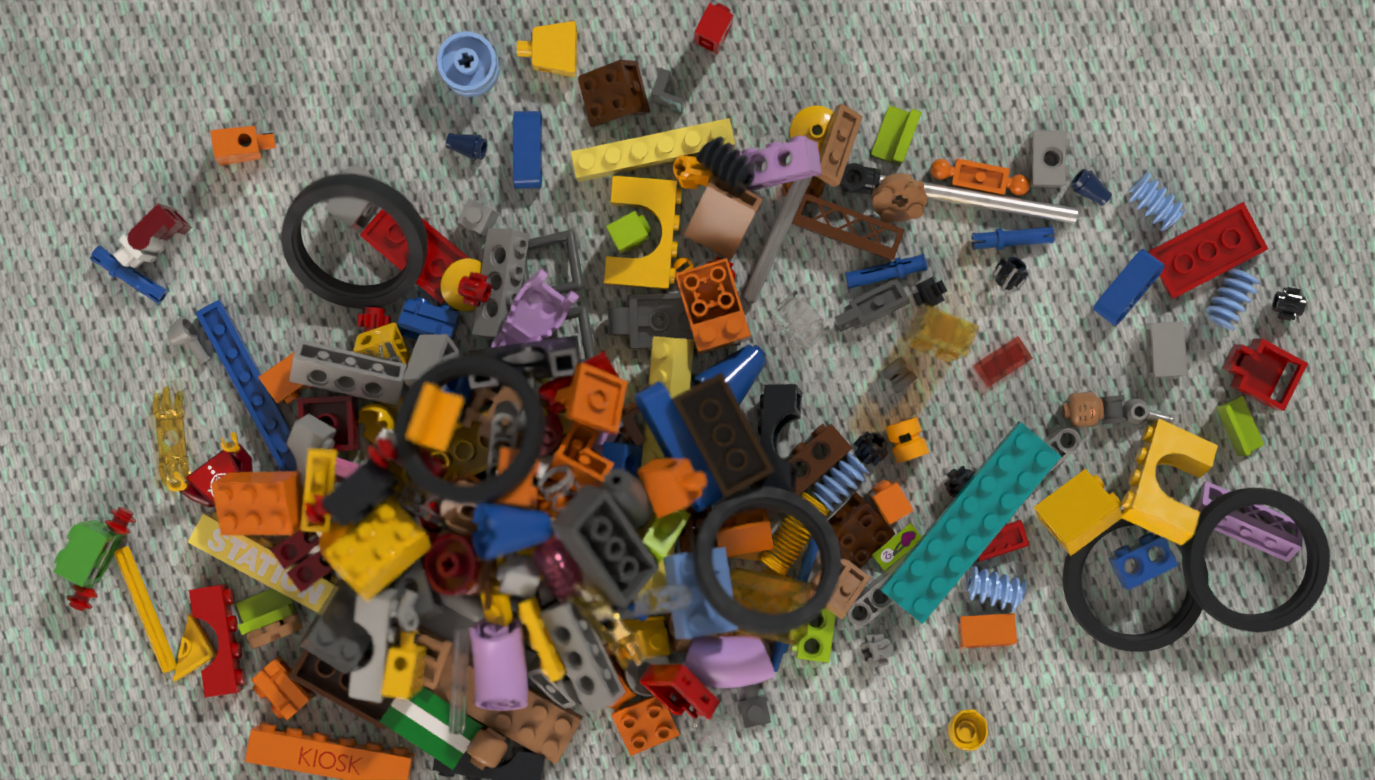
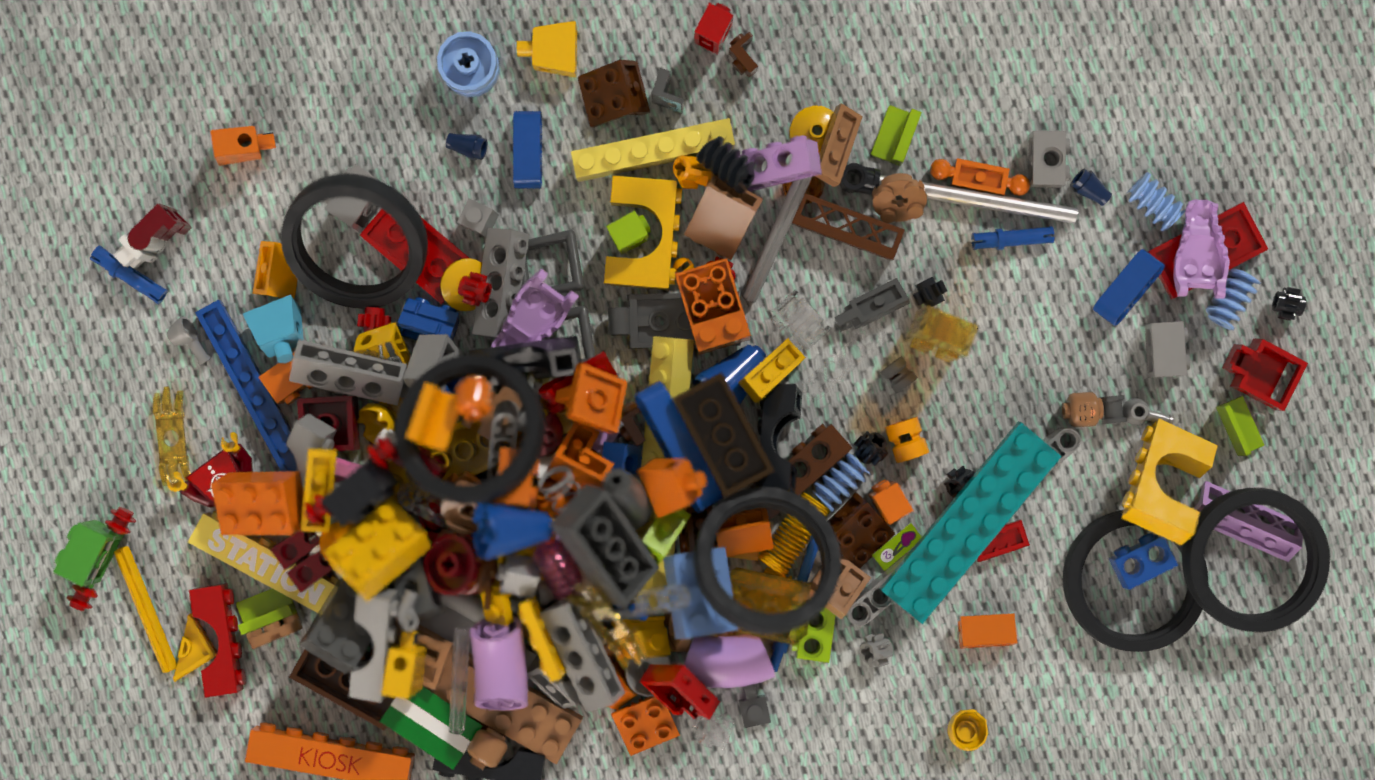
orange brick [251,656,316,720] -> none
blue pin [845,254,928,289] -> none
light blue piece [966,566,1026,612] -> none
clear red plate [972,336,1033,388] -> none
black gear [993,257,1028,290] -> none
yellow brick [1033,469,1122,556] -> none
none -> medium azure torso [243,295,304,363]
none -> light orange panel [252,241,298,298]
none -> orange head [455,376,493,421]
none -> reddish brown bracket [729,32,758,78]
none -> yellow plate [738,337,806,403]
none -> lavender animal [1173,199,1230,299]

